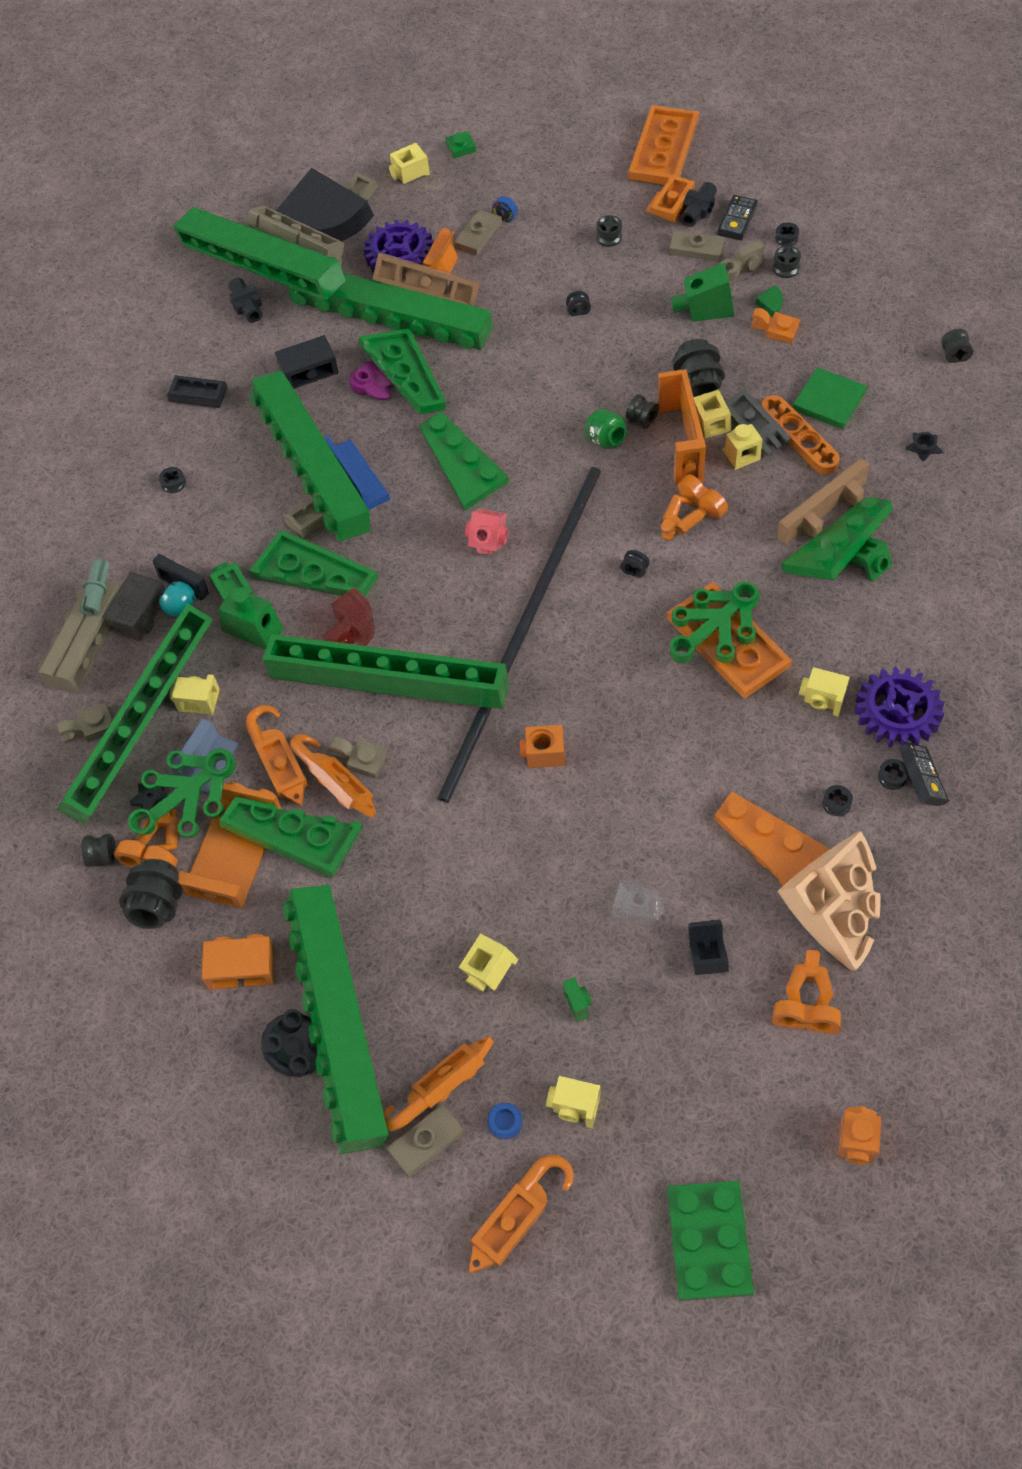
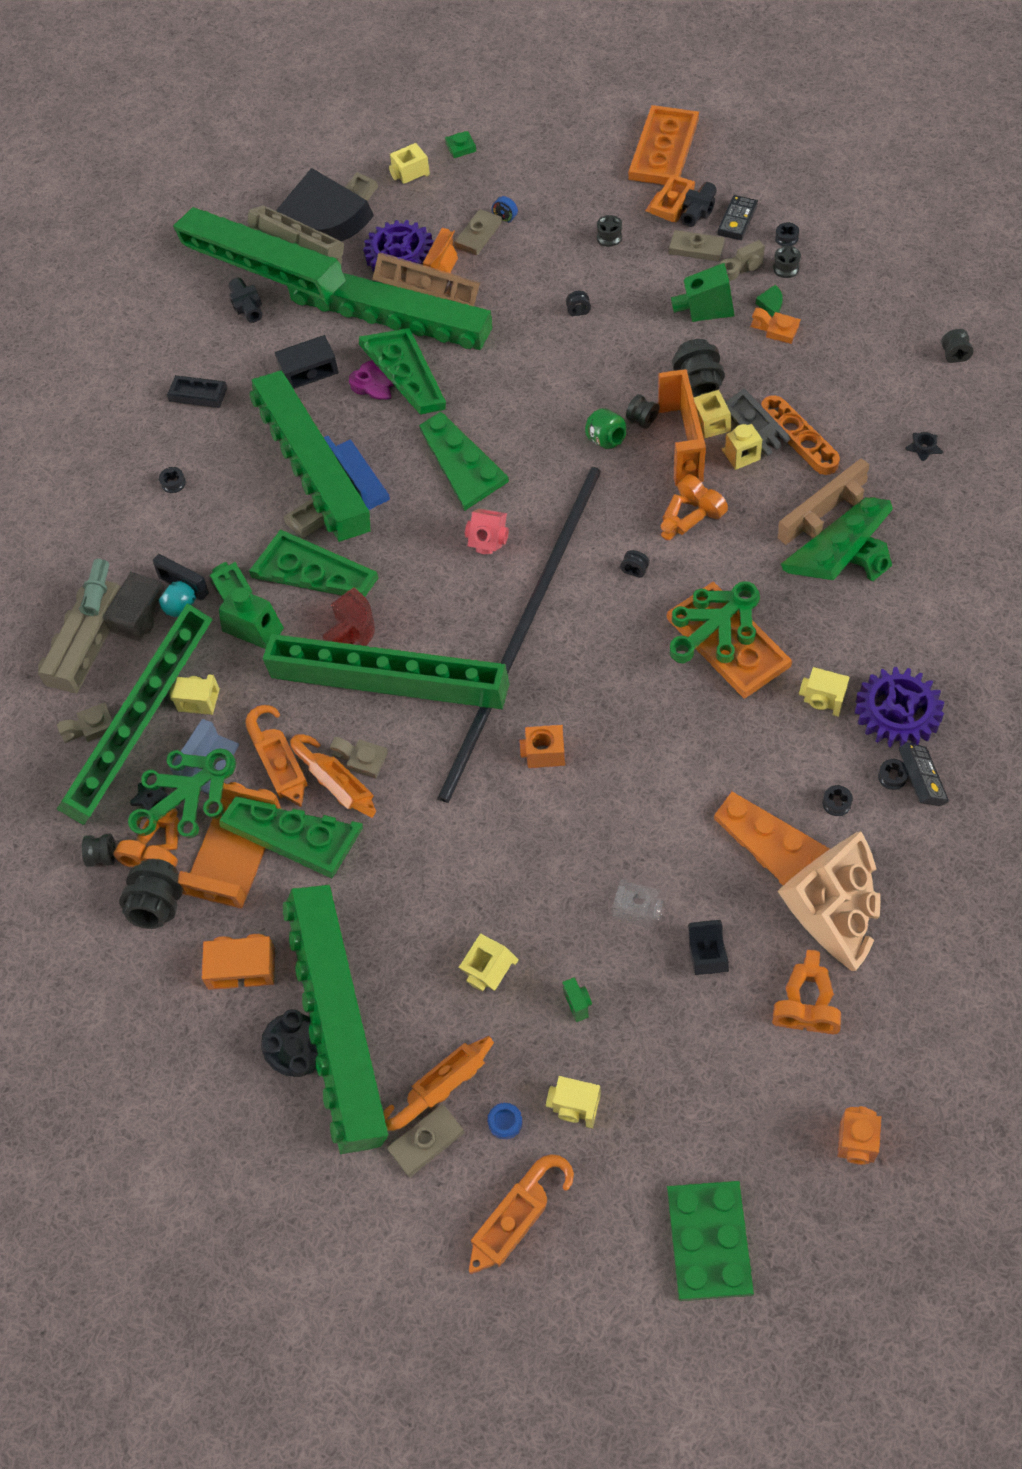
green tile [793,367,868,430] -> none

